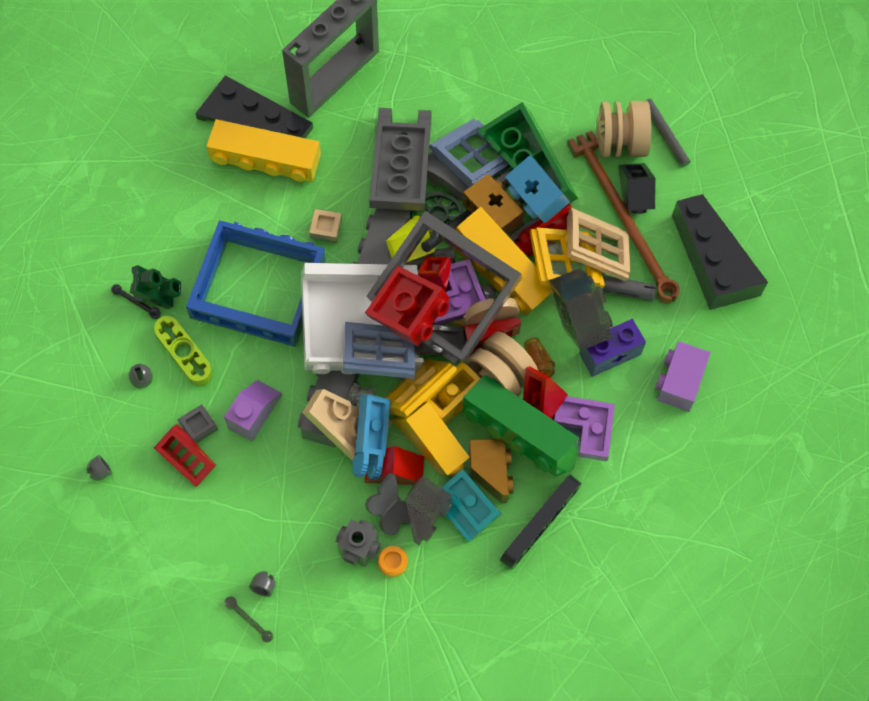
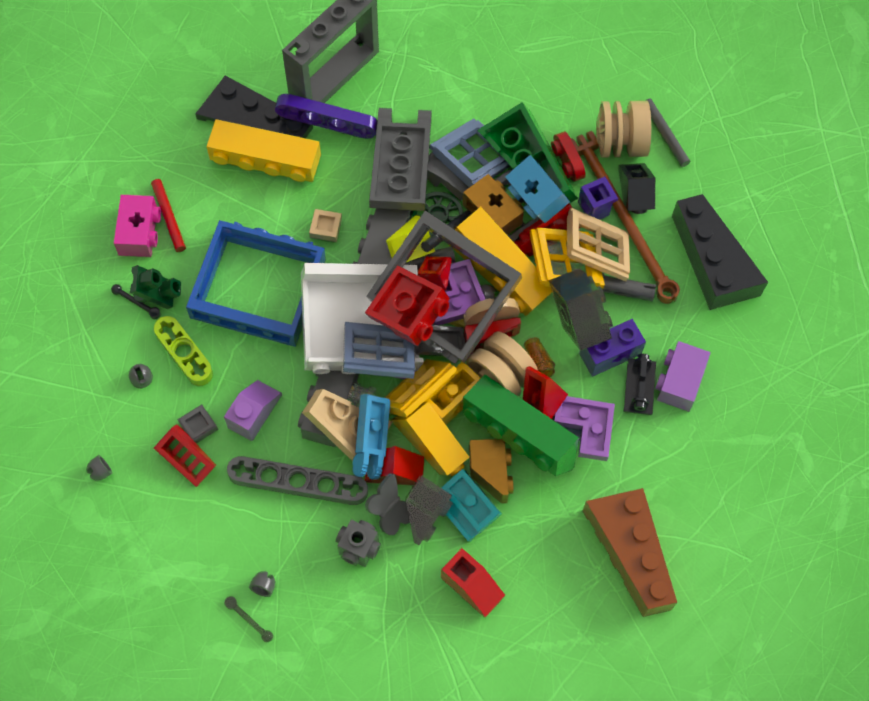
light orange tile [378,546,408,577] -> none
black beam [500,474,582,570] -> none
none -> dark pink brick [114,195,161,257]
none -> red bar [151,179,186,252]
none -> dark grey beam [227,456,368,505]
none -> dark purple beam [275,94,378,139]
none -> red slope [441,548,505,618]
none -> red plate [551,131,586,182]
none -> dark purple brick [578,177,618,220]
none -> dark orange wedge [582,488,677,617]
none -> black hinge [624,354,656,415]

